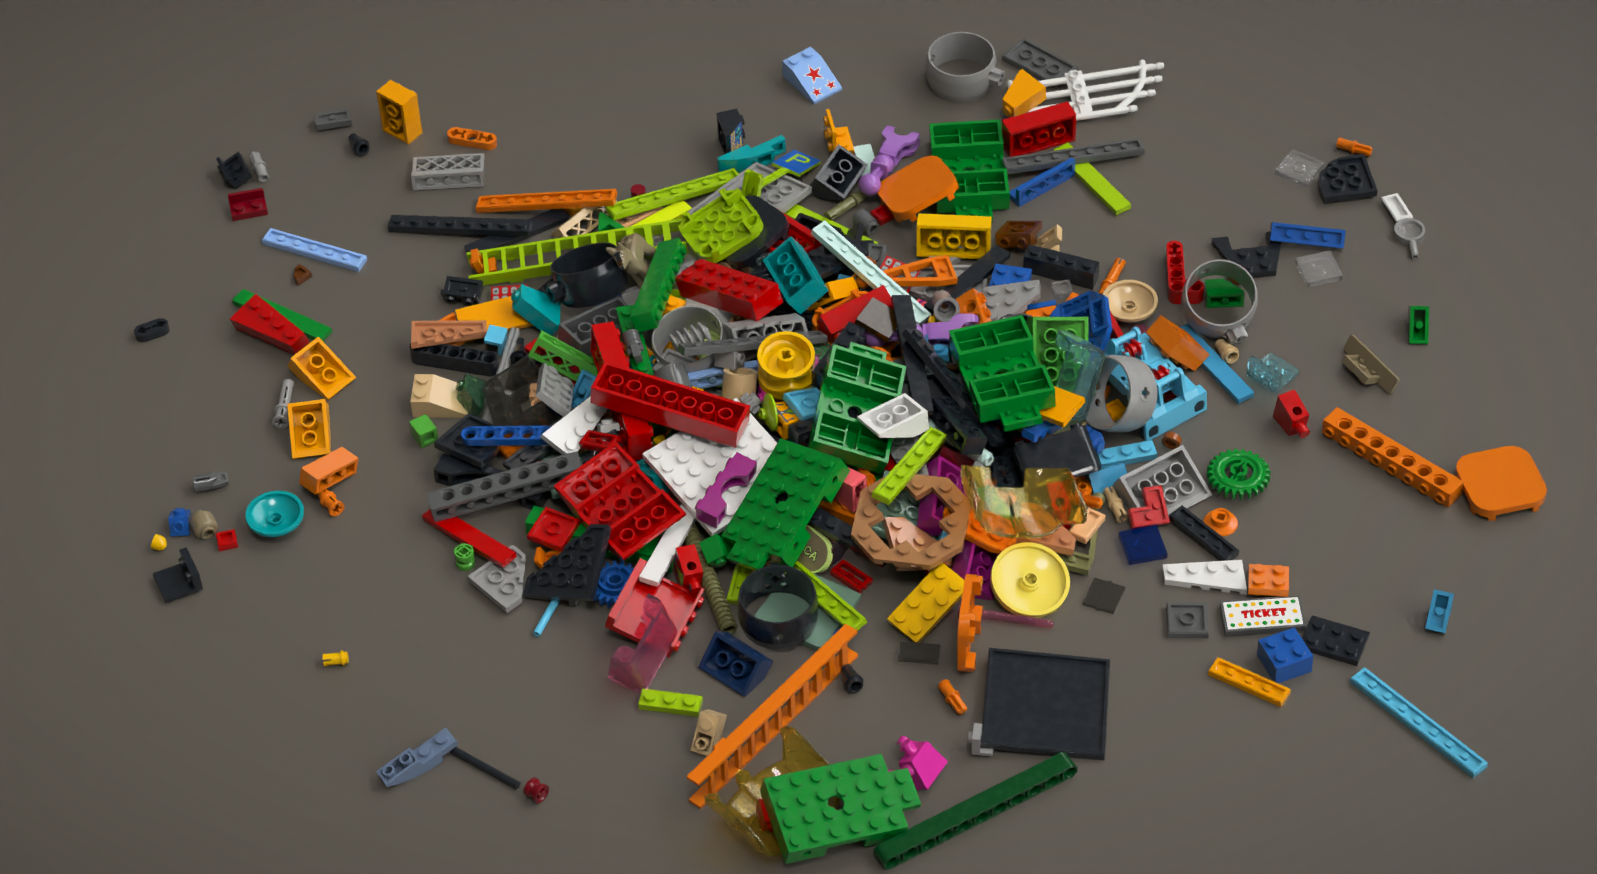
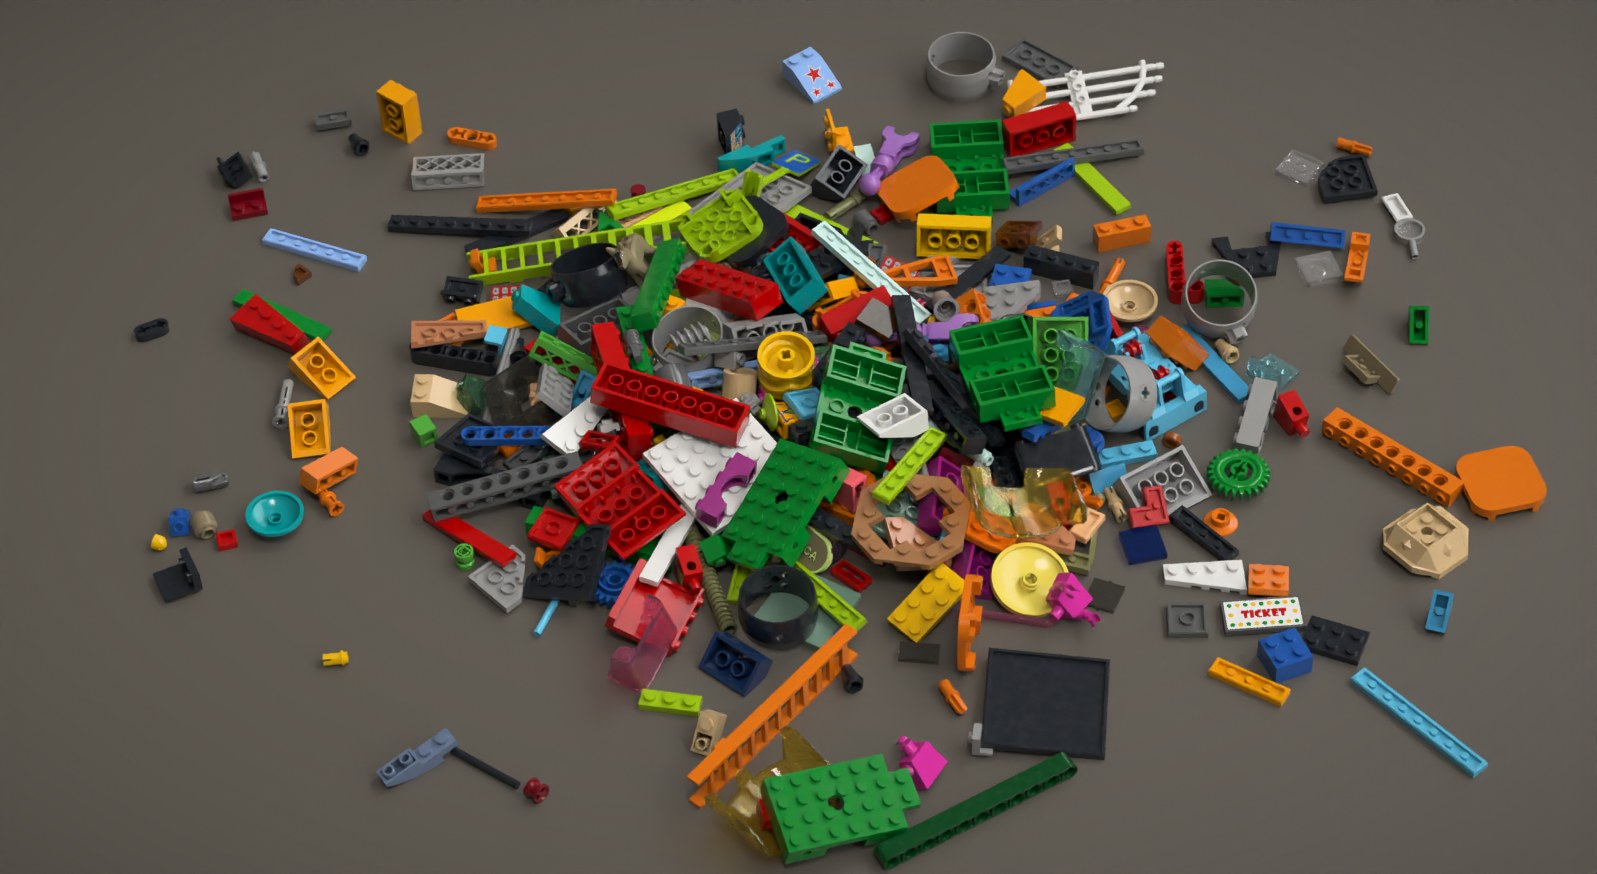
none -> dark pink torso [1046,572,1101,627]
none -> orange brick [1093,214,1152,253]
none -> light grey wedge [1233,377,1277,455]
none -> orange slope [1344,232,1371,283]
none -> tan piece [1382,503,1469,579]

